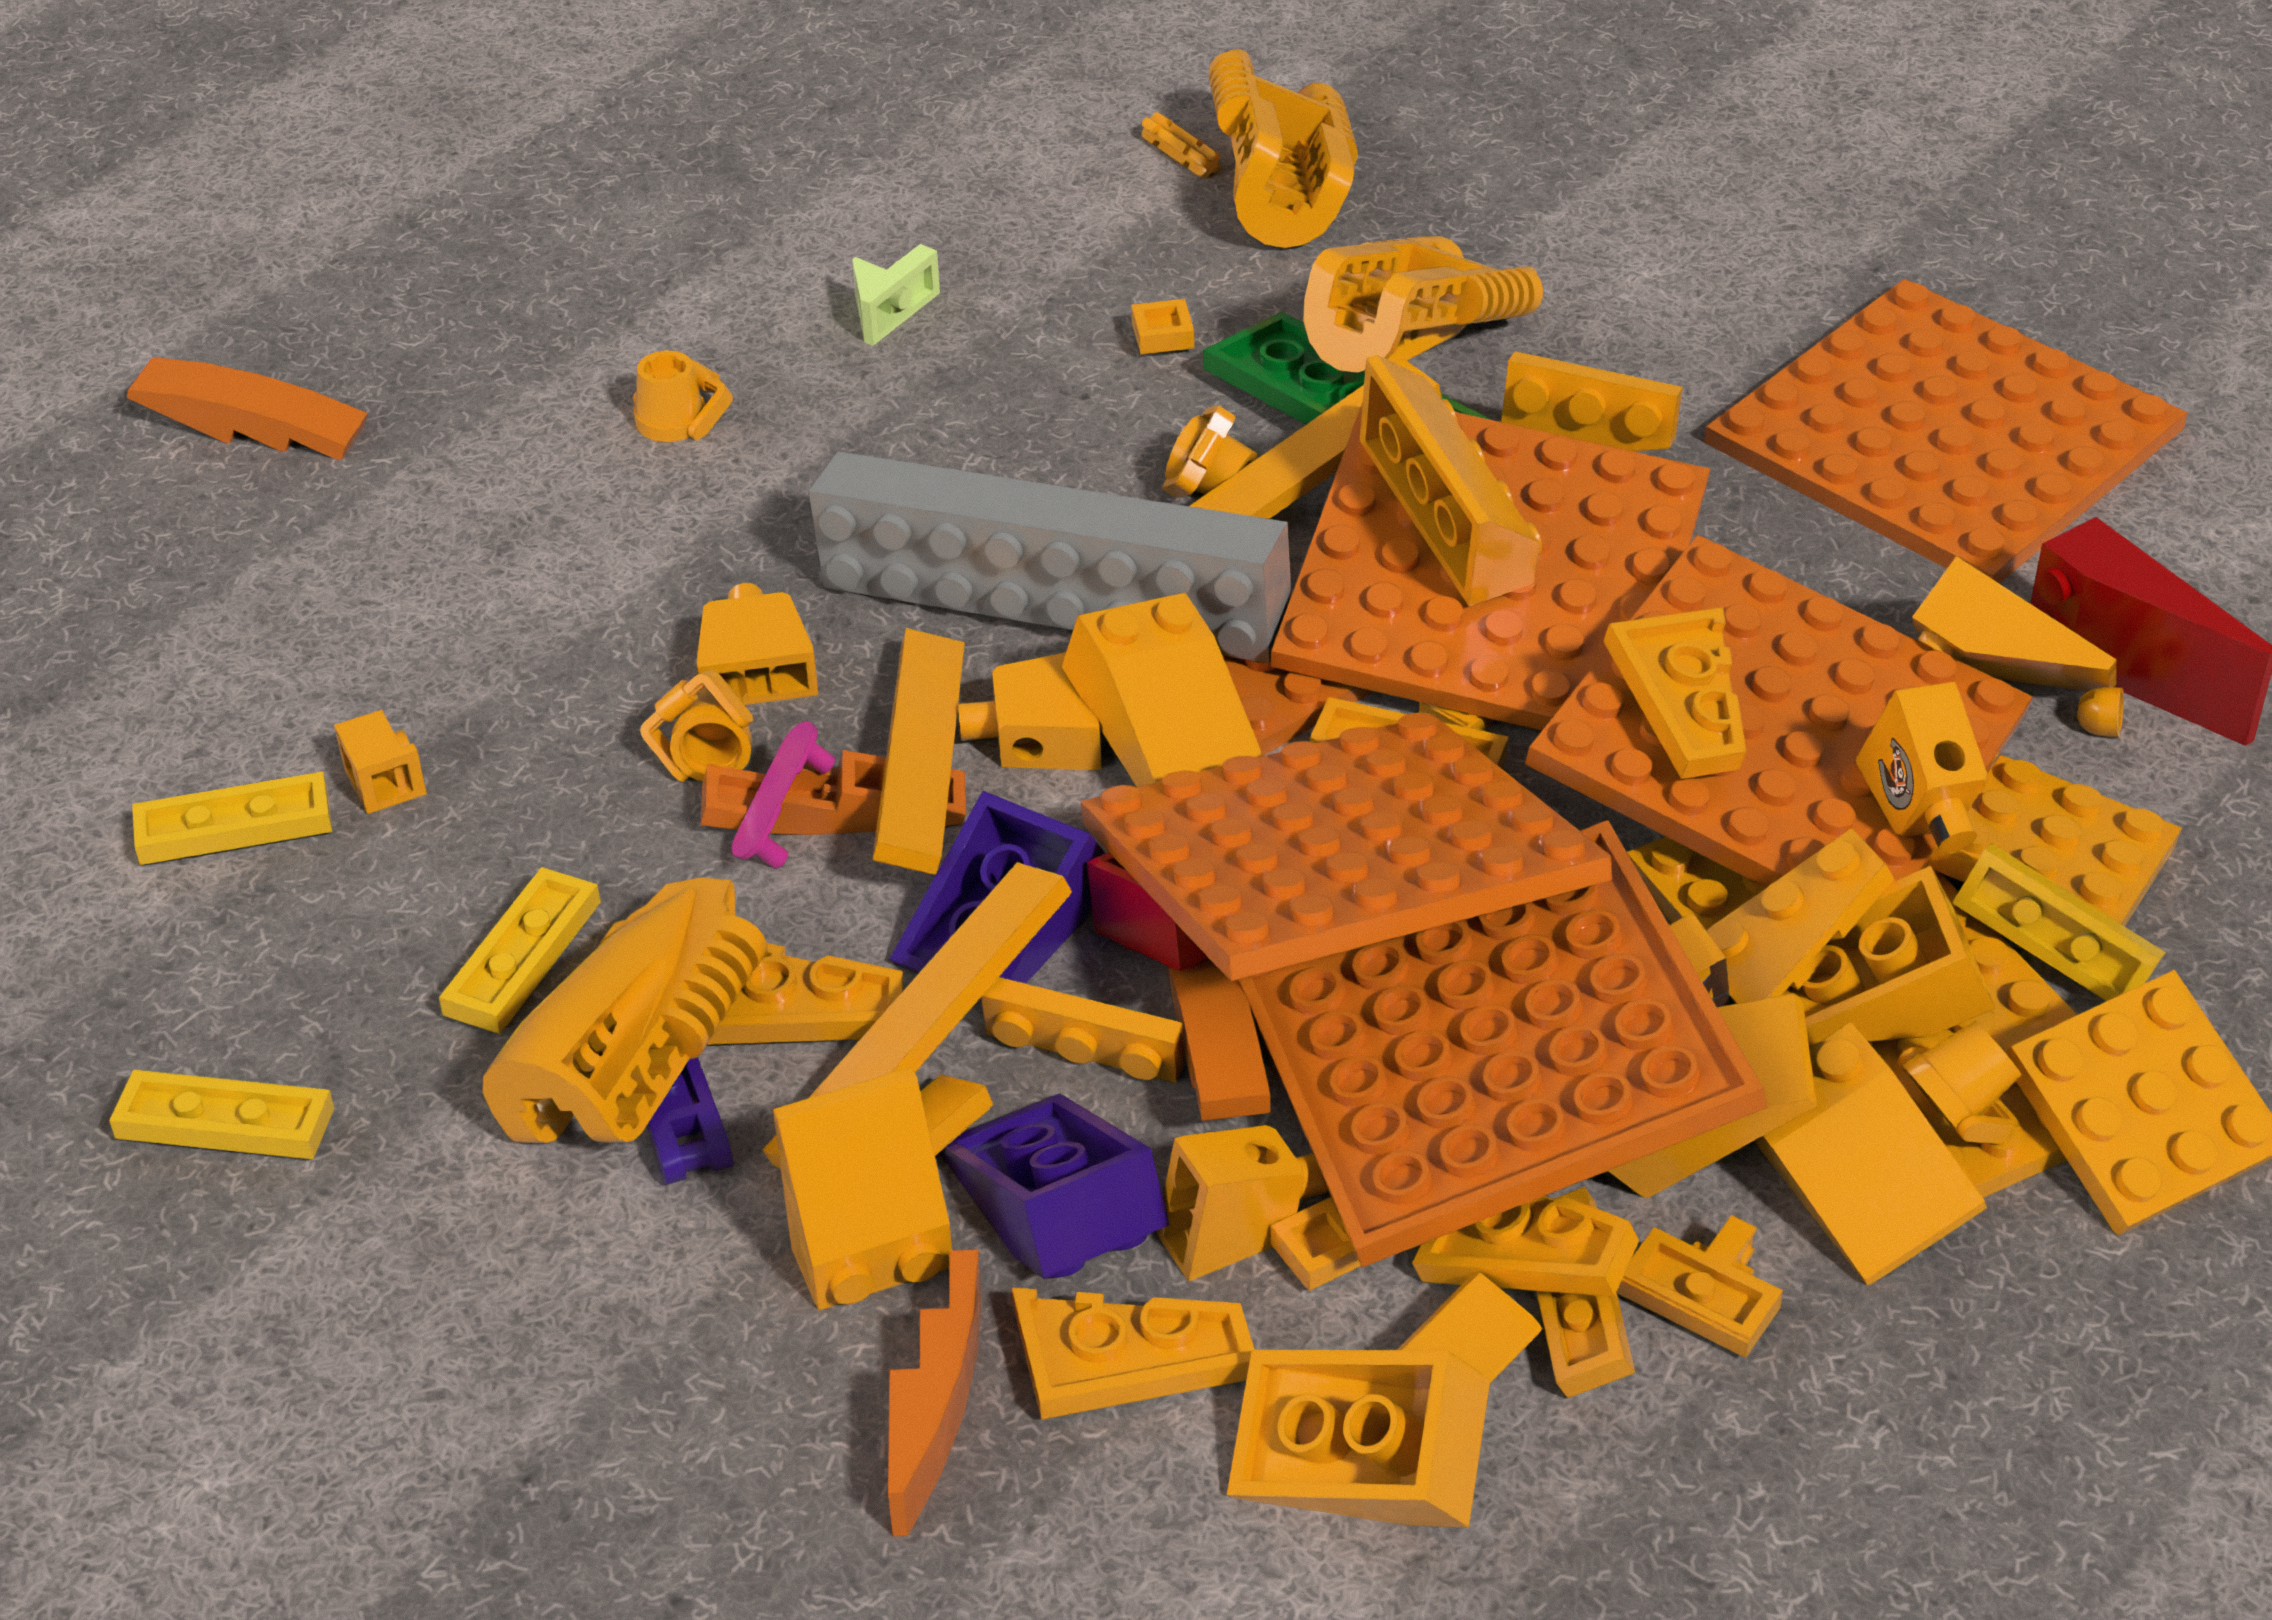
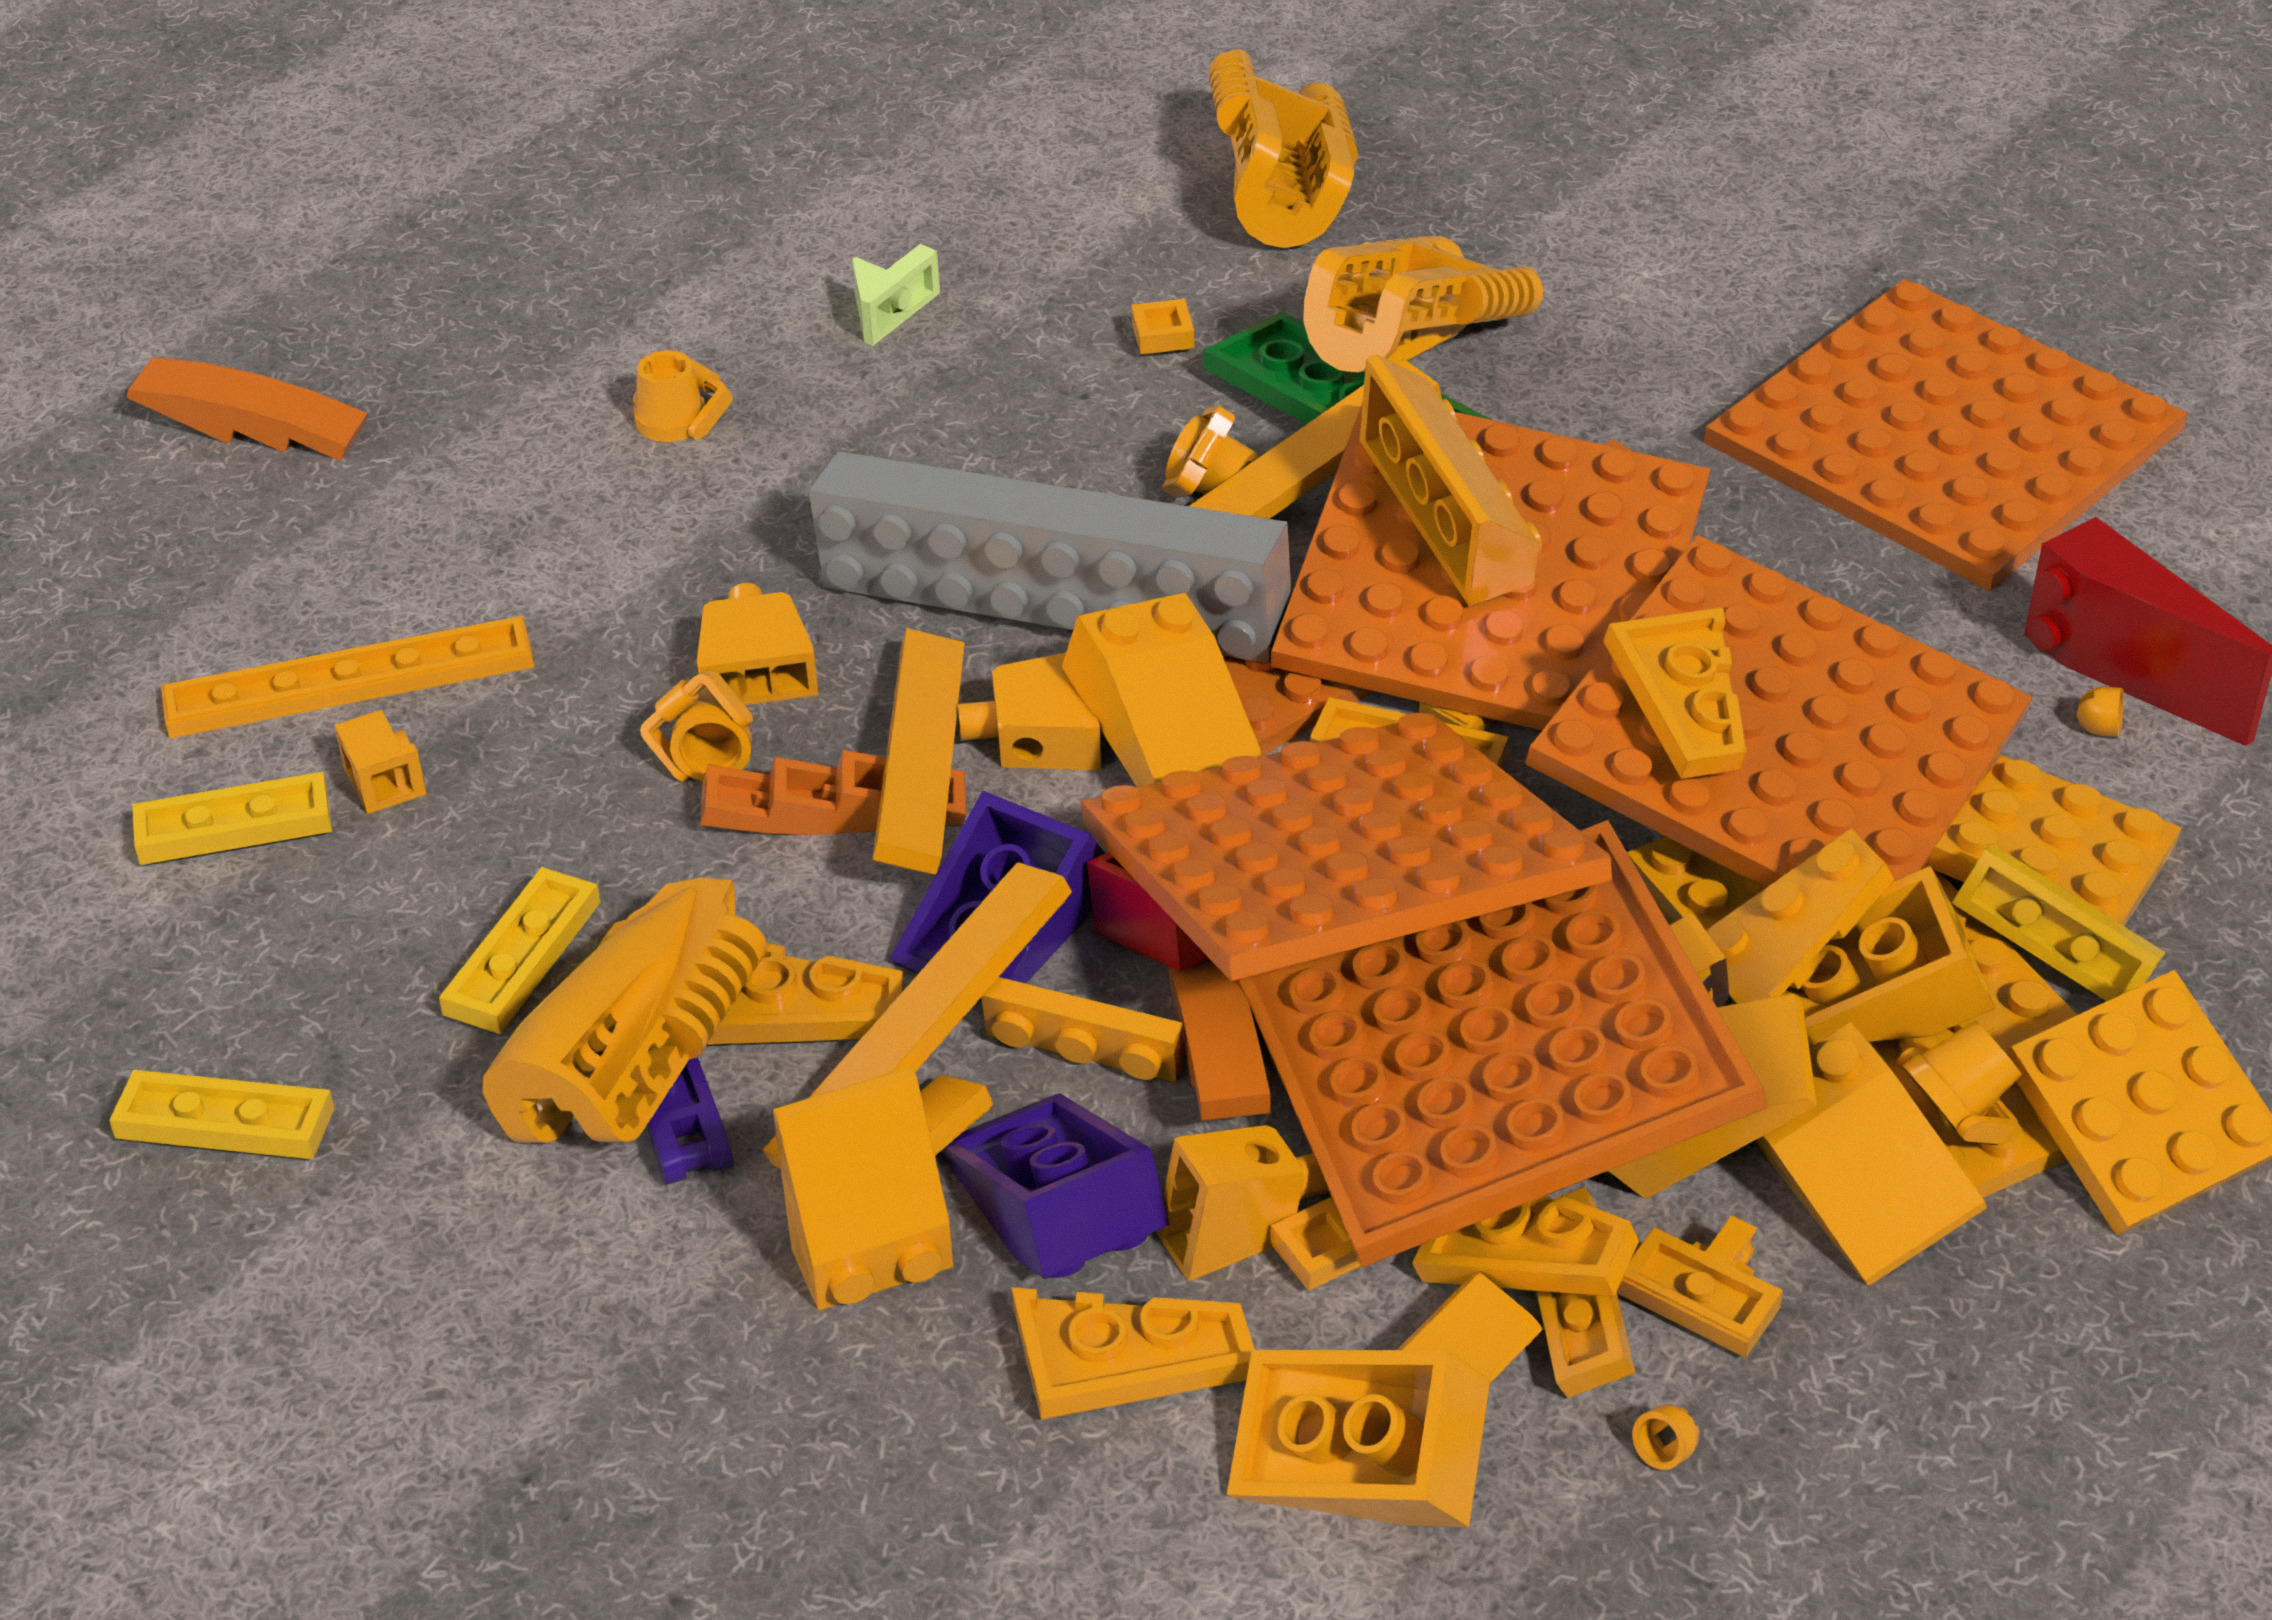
dark pink piece [731,721,835,869] -> none
orange slope [888,1249,982,1536] -> none
light orange axle [1141,112,1220,178] -> none
light orange wing [1501,351,1683,452] -> none
light orange torso [1855,682,1987,853] -> none
light orange slope [1912,556,2117,691] -> none
none -> light orange tile [161,616,534,738]
none -> light orange hinge [1632,1404,1700,1470]

